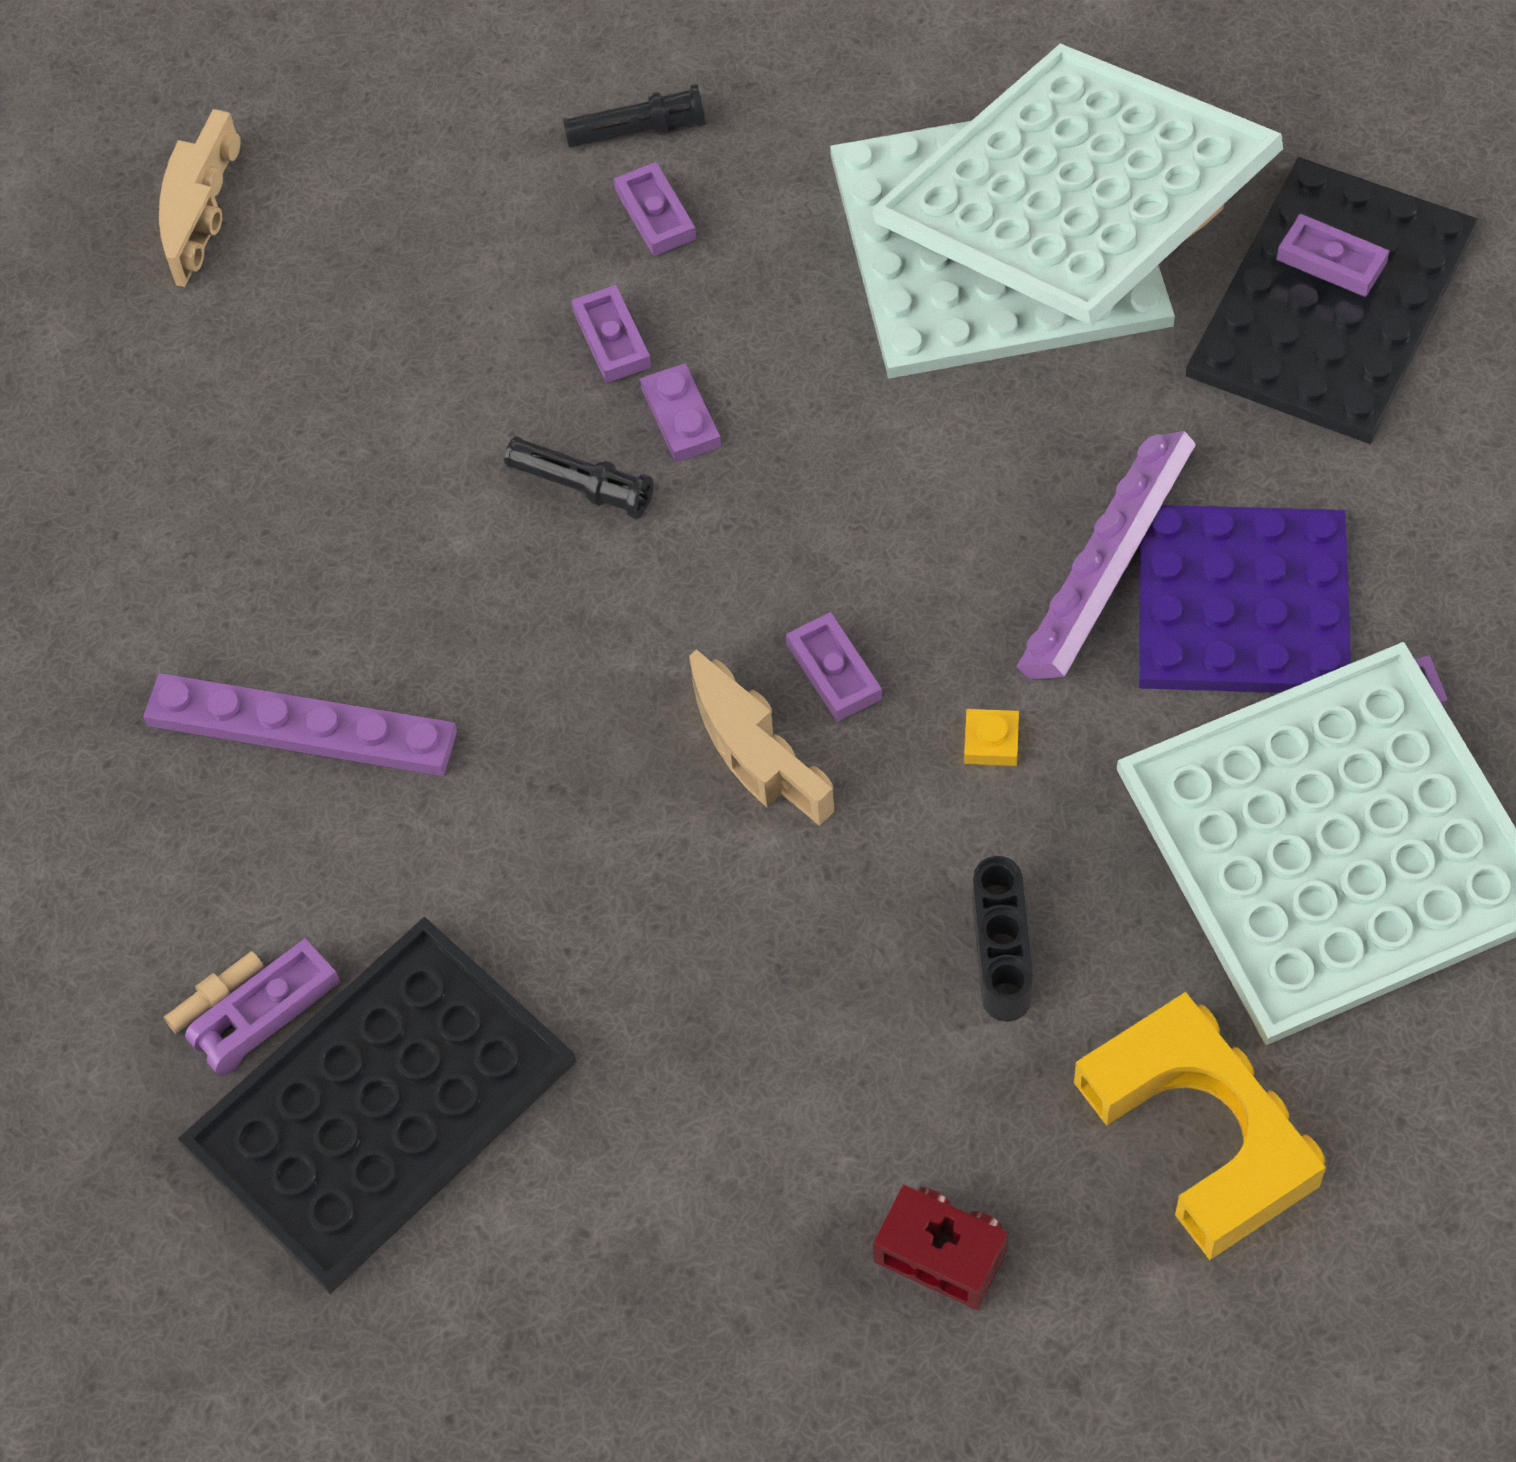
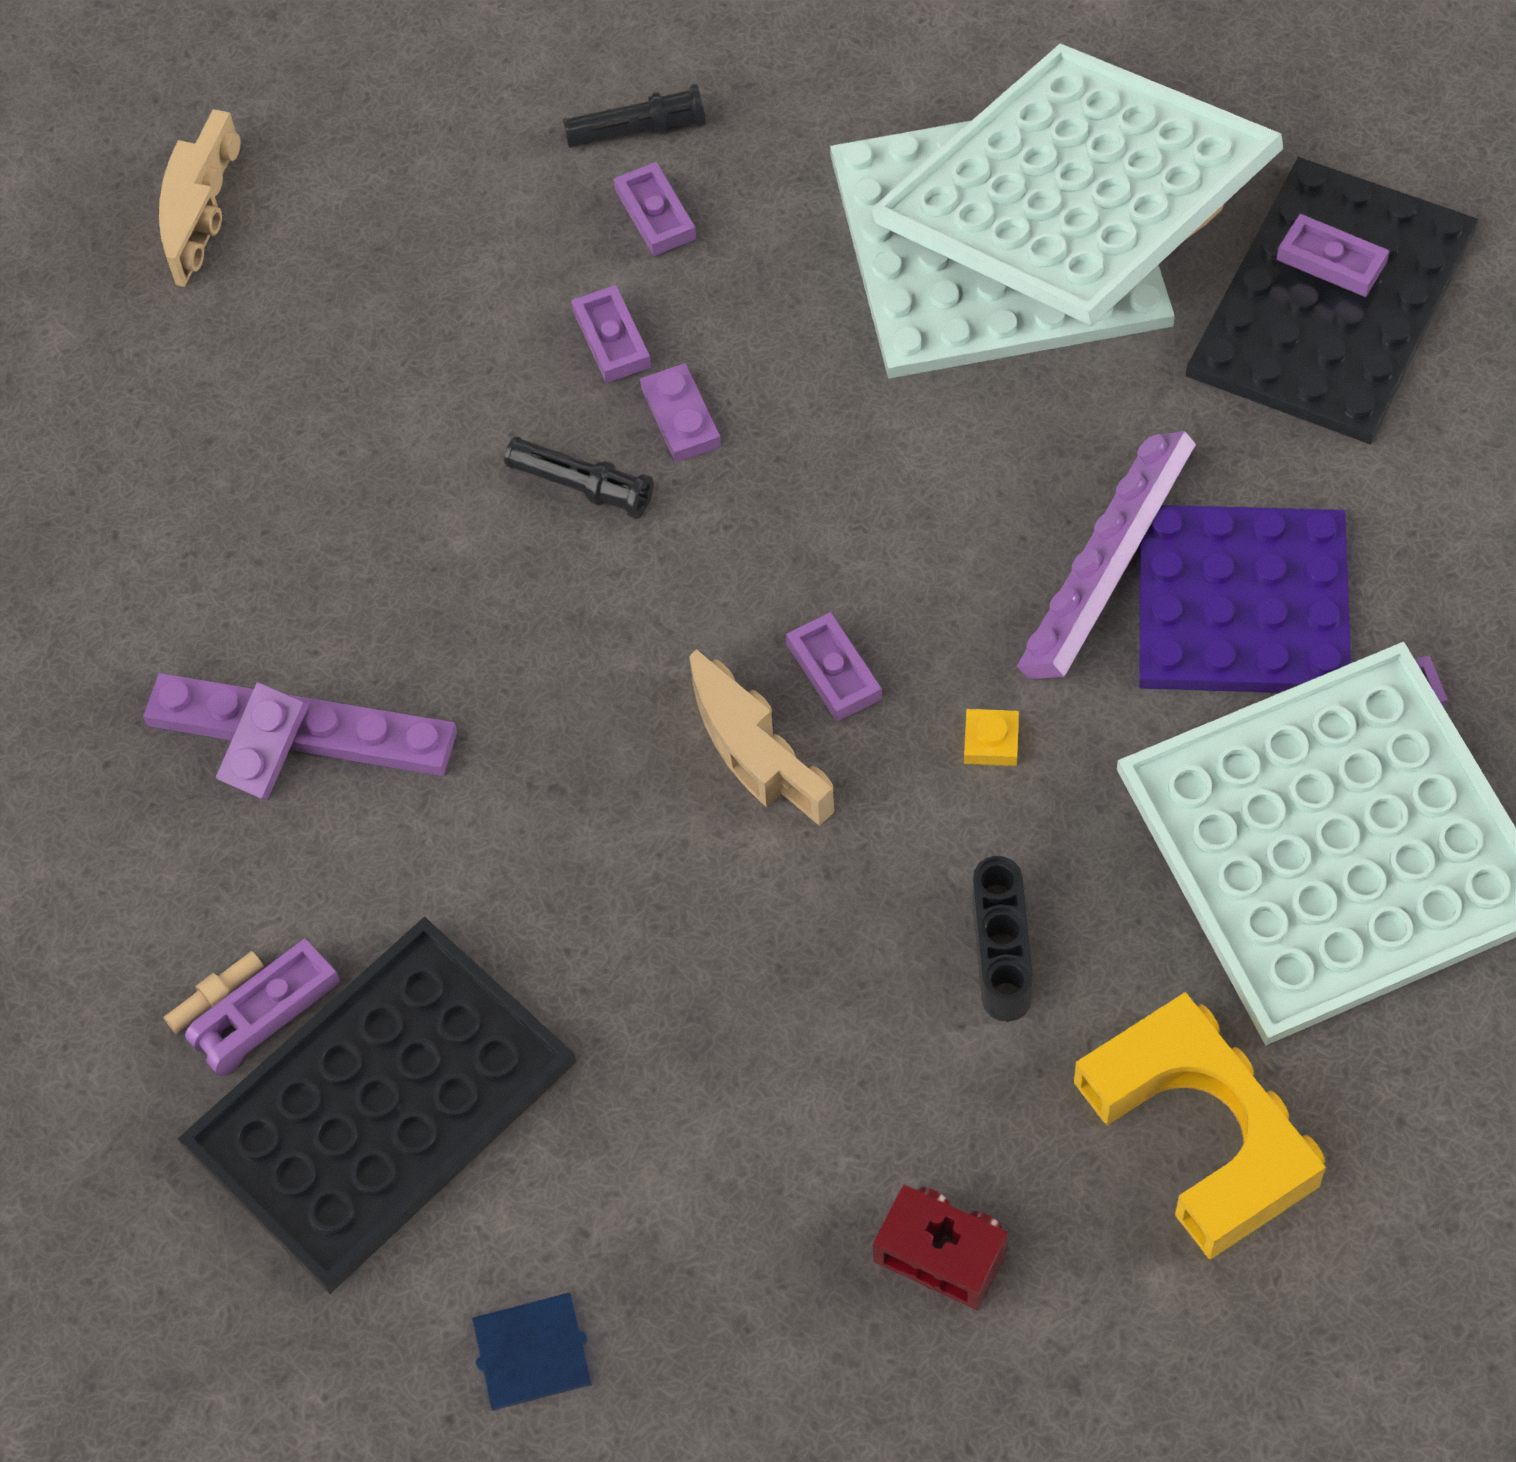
none -> medium lavender plate [216,682,309,800]
none -> clear blue piece [472,1292,592,1411]

